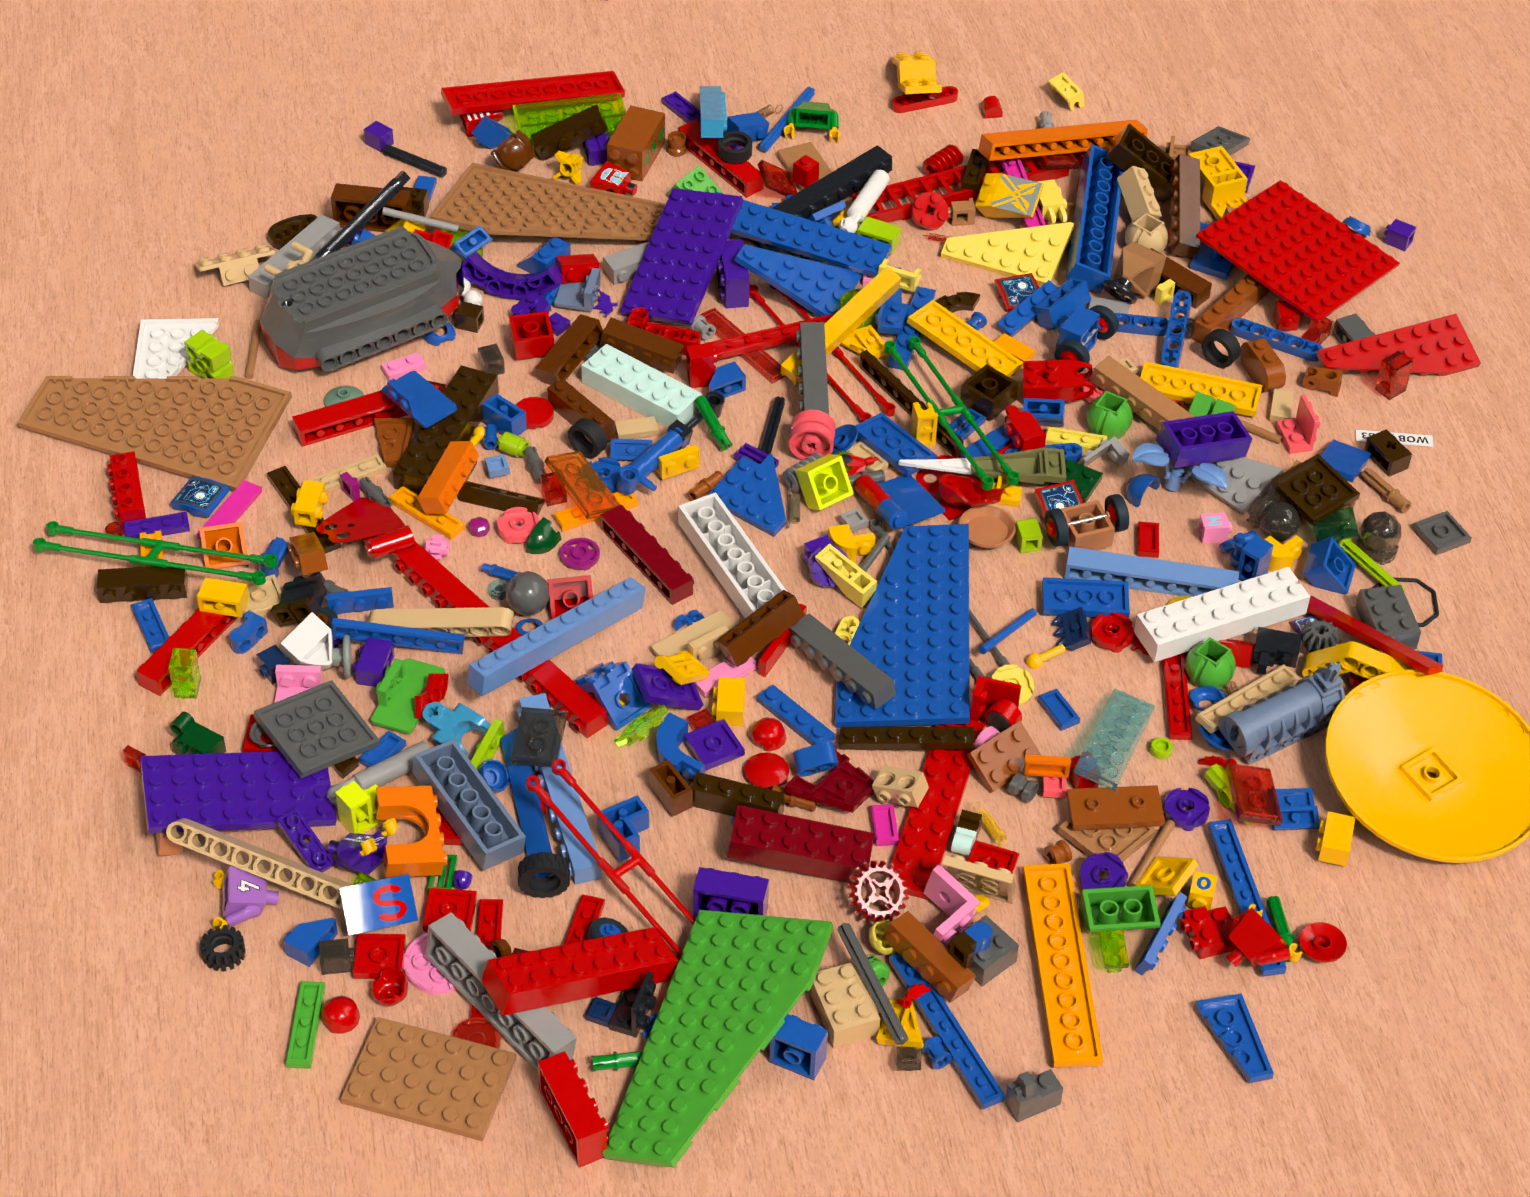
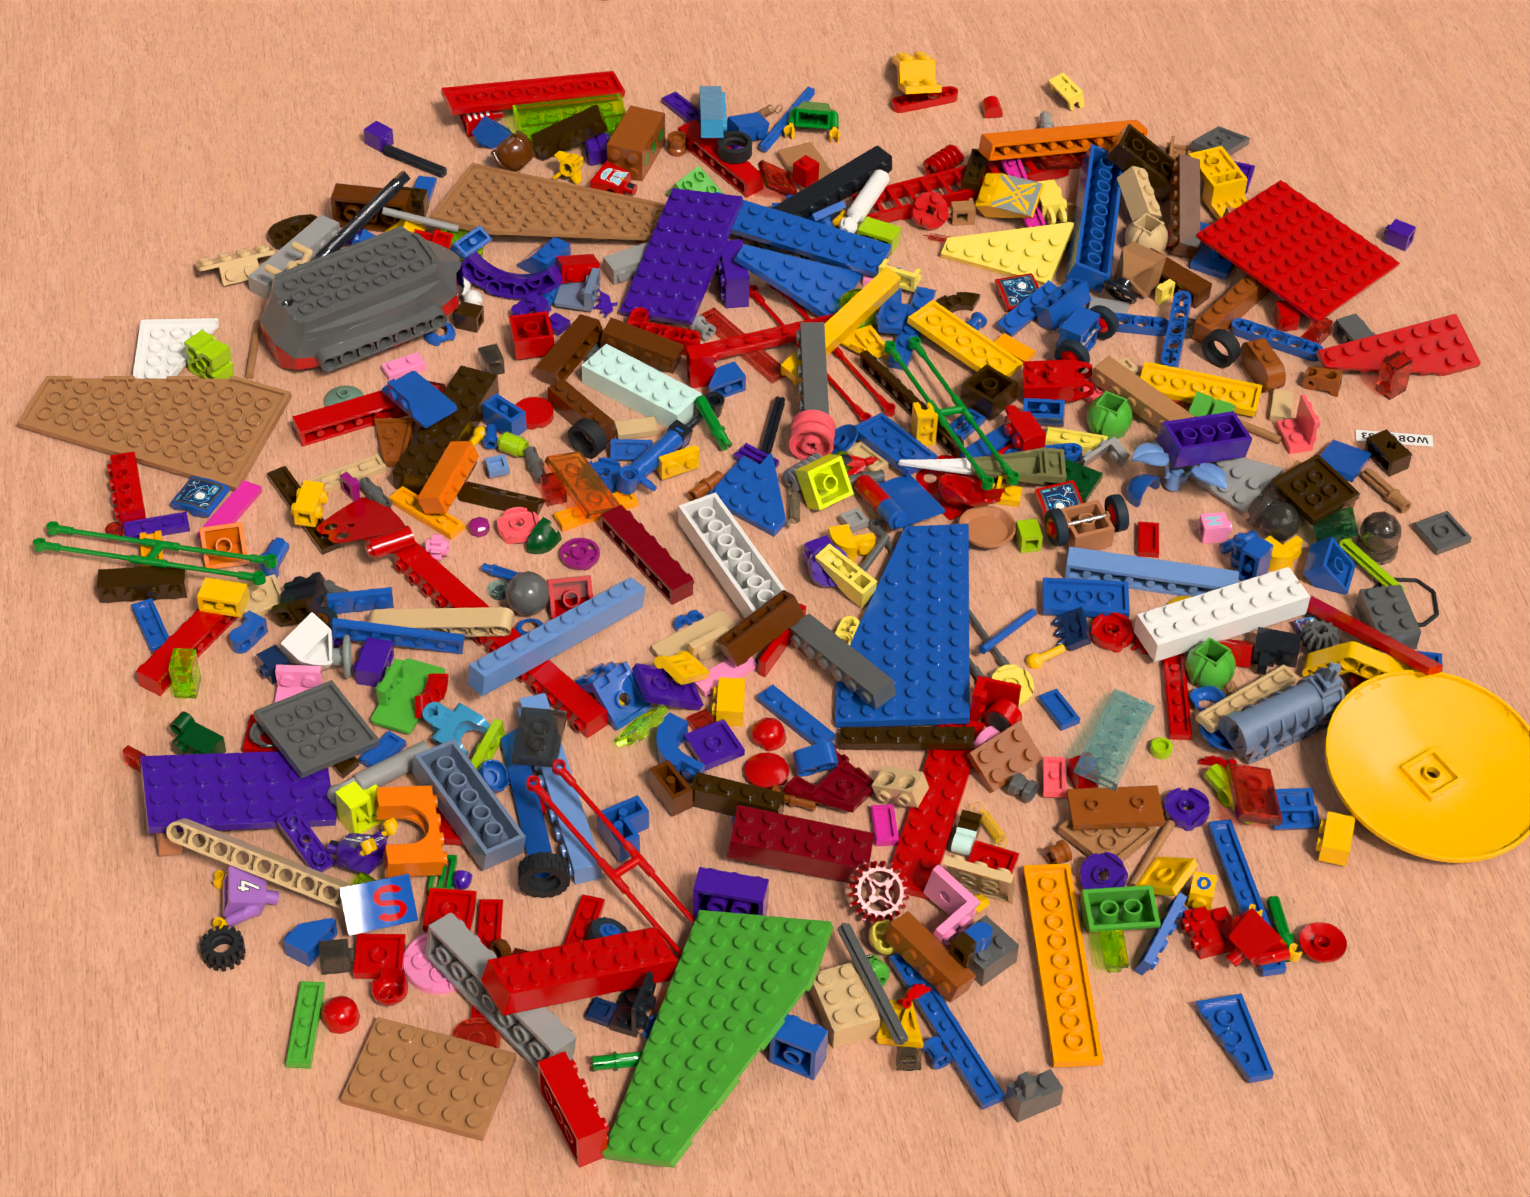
dark orange brick [287,532,328,575] -> none
orange tile [1023,754,1071,778] -> none
blue piece [1342,216,1371,236] -> none

